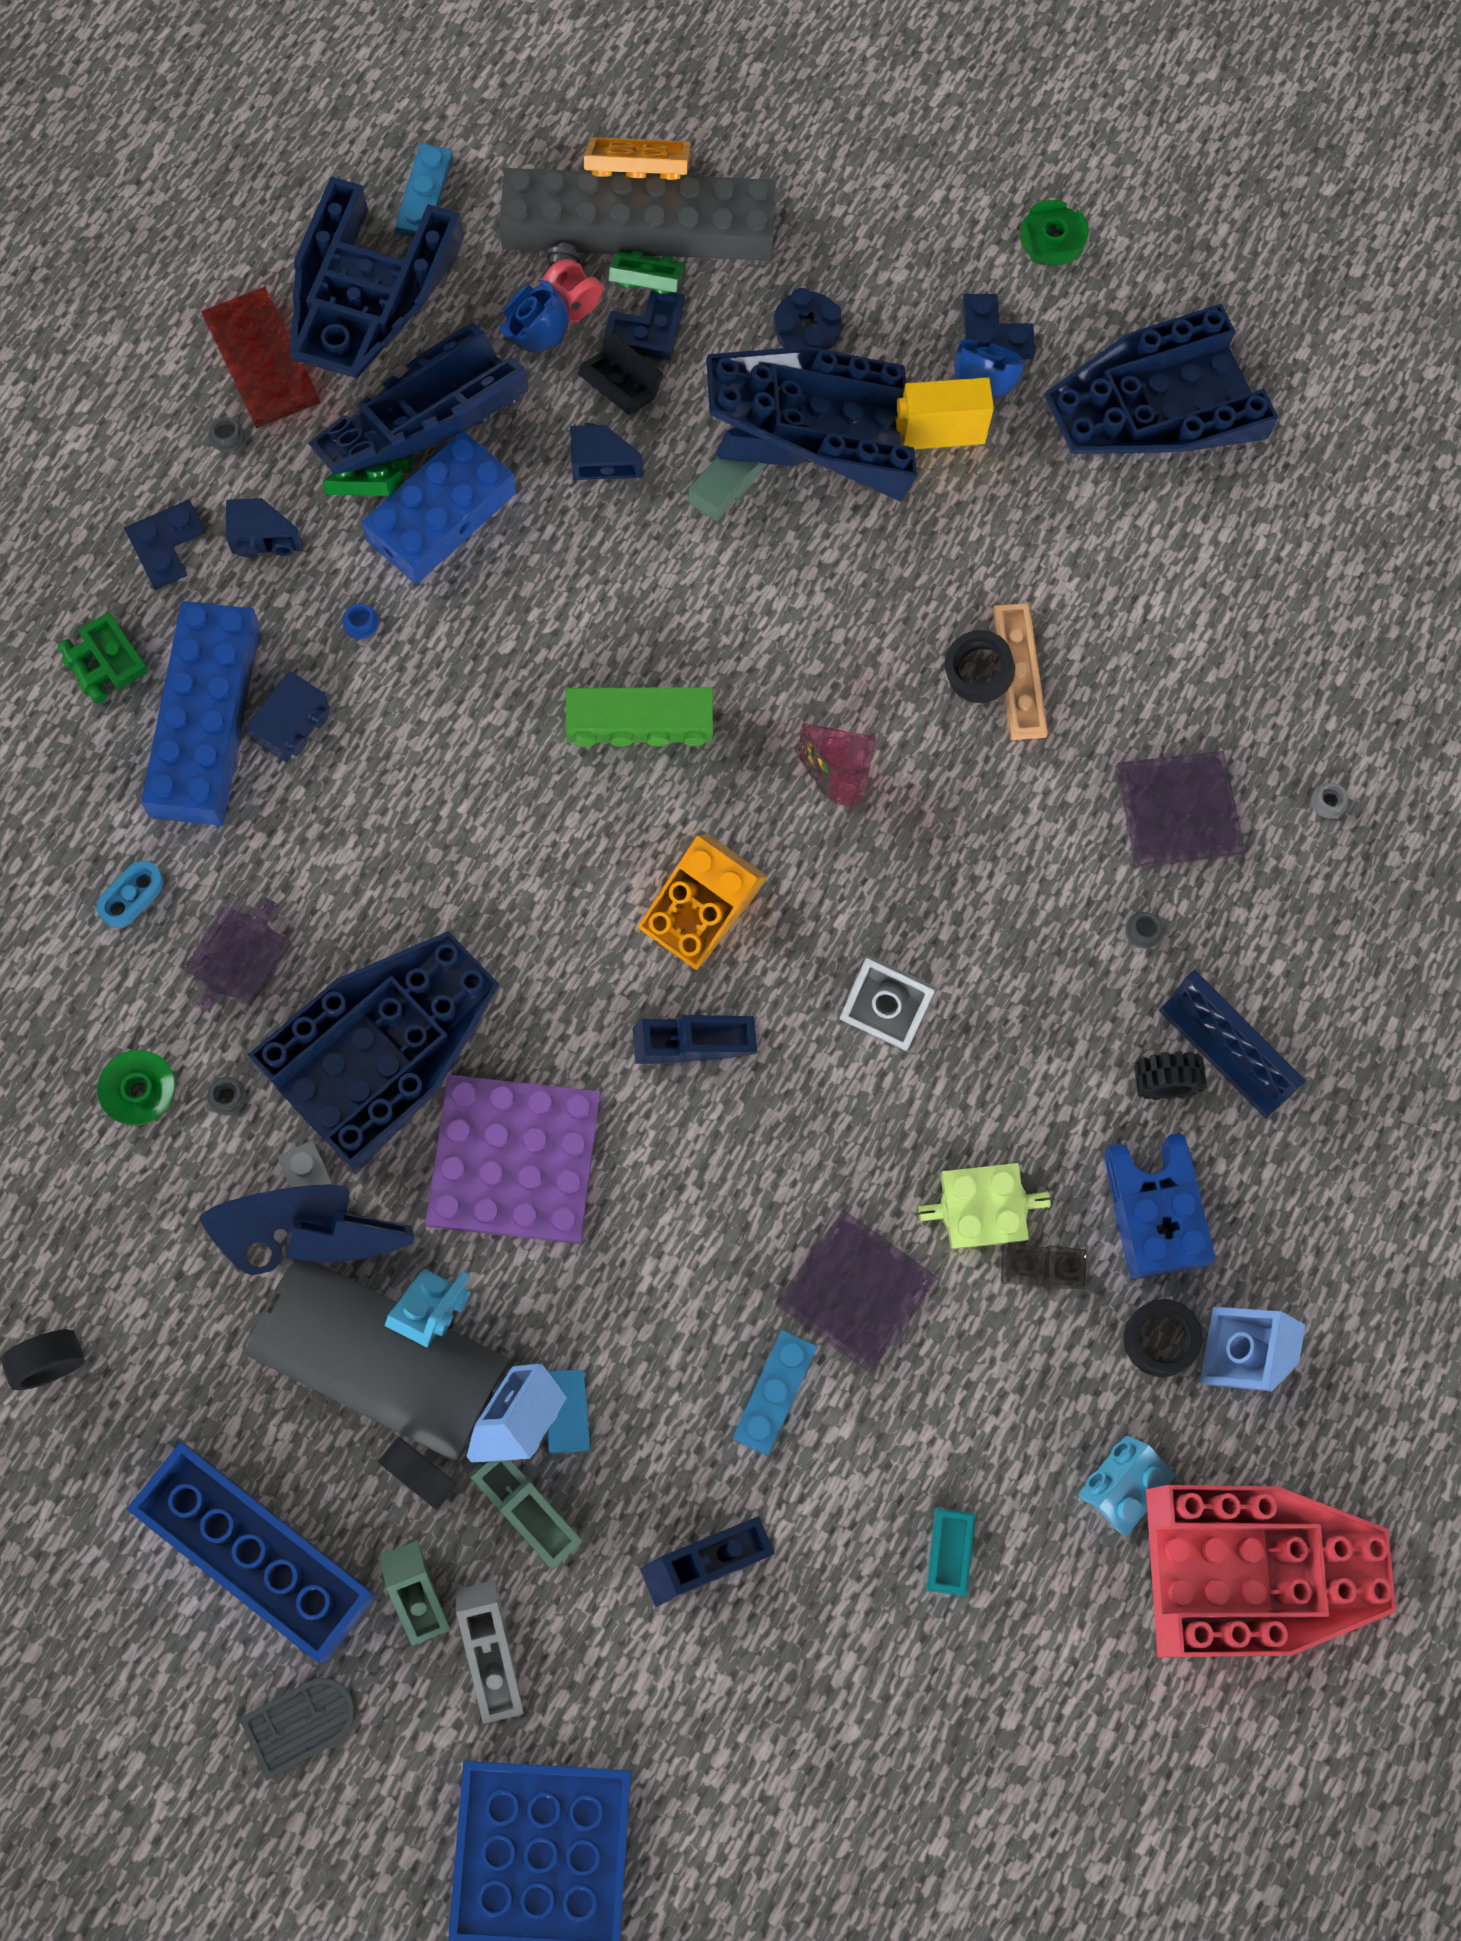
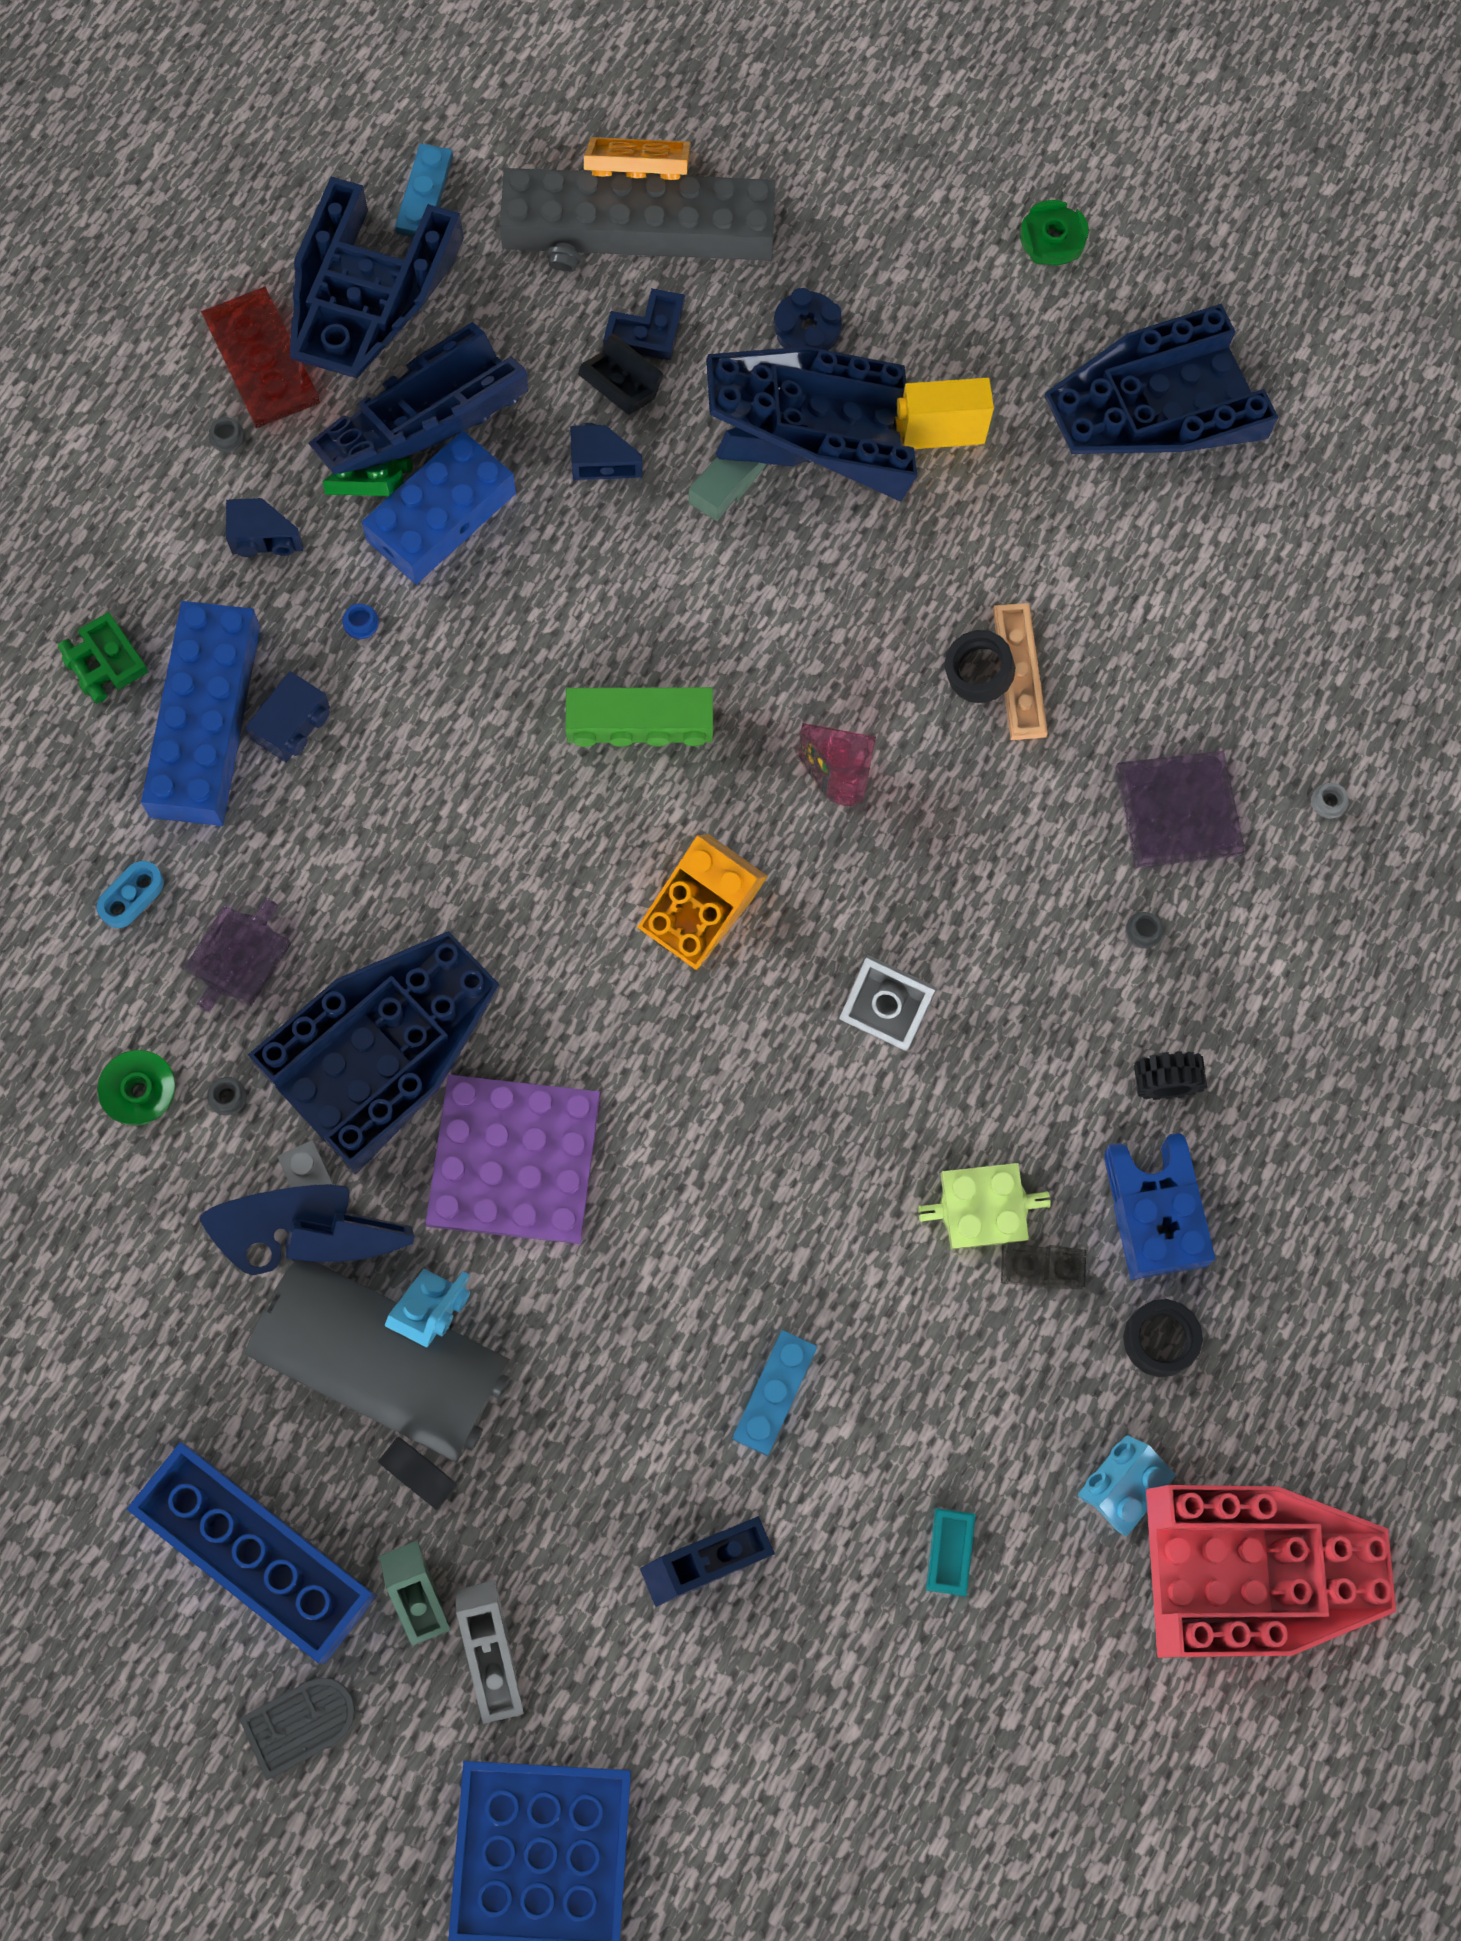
black tyre [0,1329,85,1391] -> none
dark blue plate [124,499,206,590] -> none
light blue slope [467,1363,567,1462] -> none
sand green slope [467,1460,583,1570] -> none
blue cylinder [500,280,569,353] -> none
coral helmet [543,259,604,323] -> none
dark azure slope [547,1370,590,1455] -> none
green plate [609,250,686,294] -> none
dark blue slope [632,1015,757,1064] -> none
clear purple plate [775,1209,938,1374] -> none
blue cylinder [954,339,1025,398] -> none
dark blue plate [962,294,1035,359] -> none
dark blue fence [1159,969,1306,1119] -> none
light blue slope [1199,1307,1305,1392] -> none

